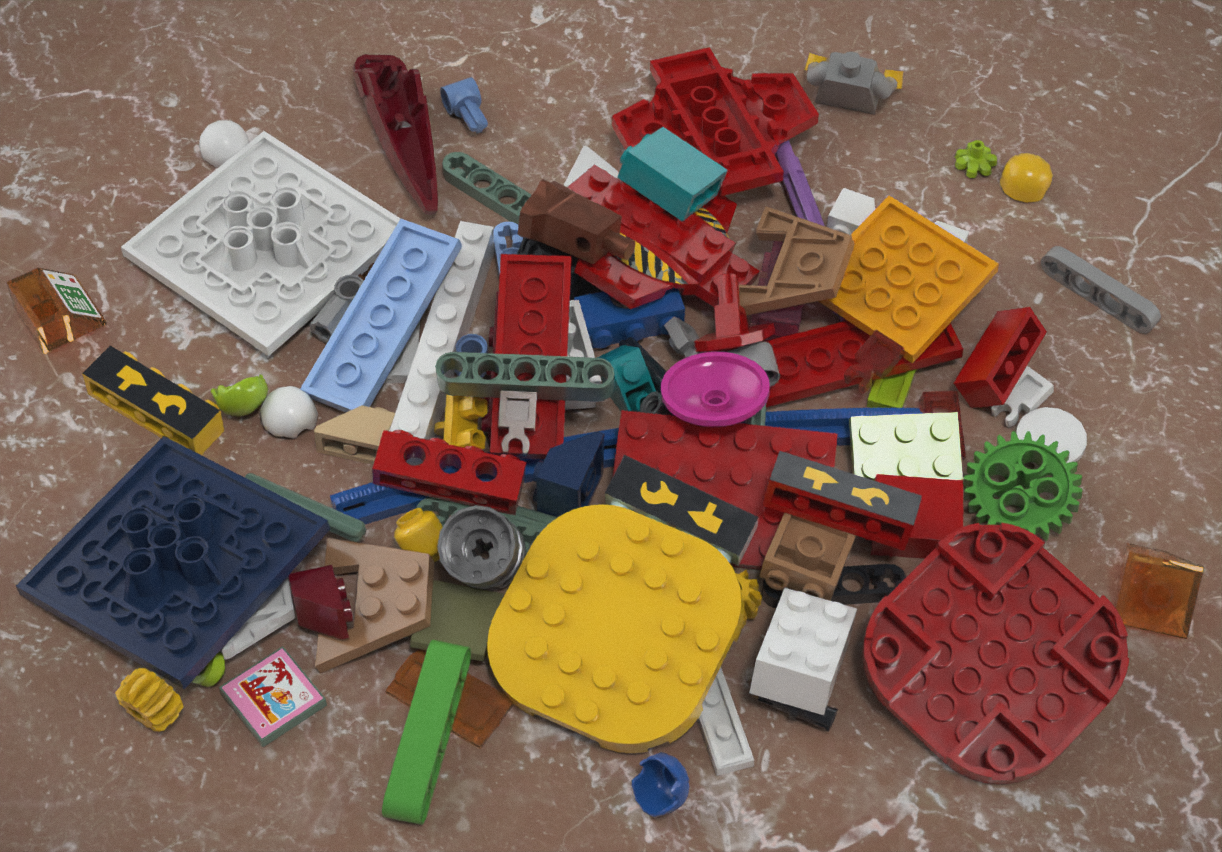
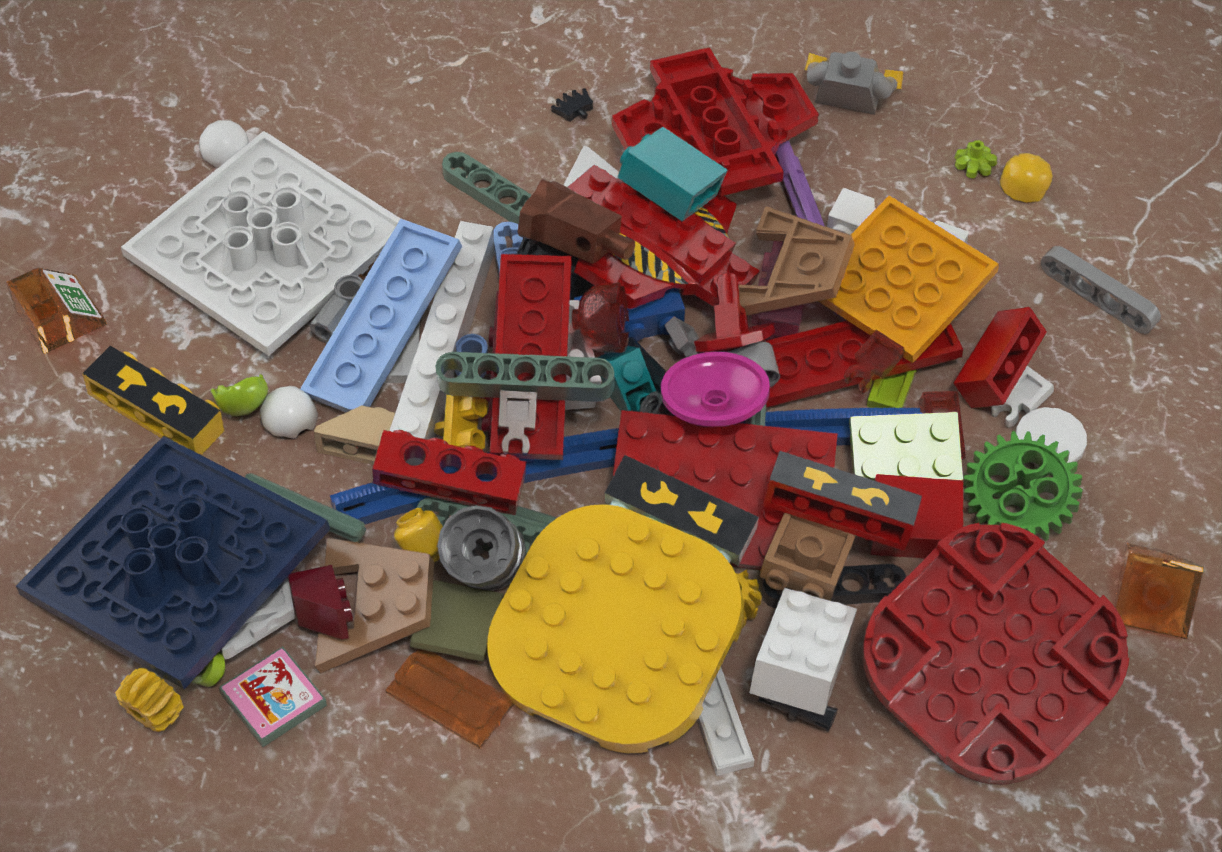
dark red piece [352,54,438,215] -> none
bright green beam [382,640,471,825] -> none
medium blue axle [440,77,488,134] -> none
dark blue slope [532,431,604,517] -> none
blue hair [632,752,690,817] -> none
none -> black piece [551,88,593,121]
none -> clear red cylinder [572,282,629,353]

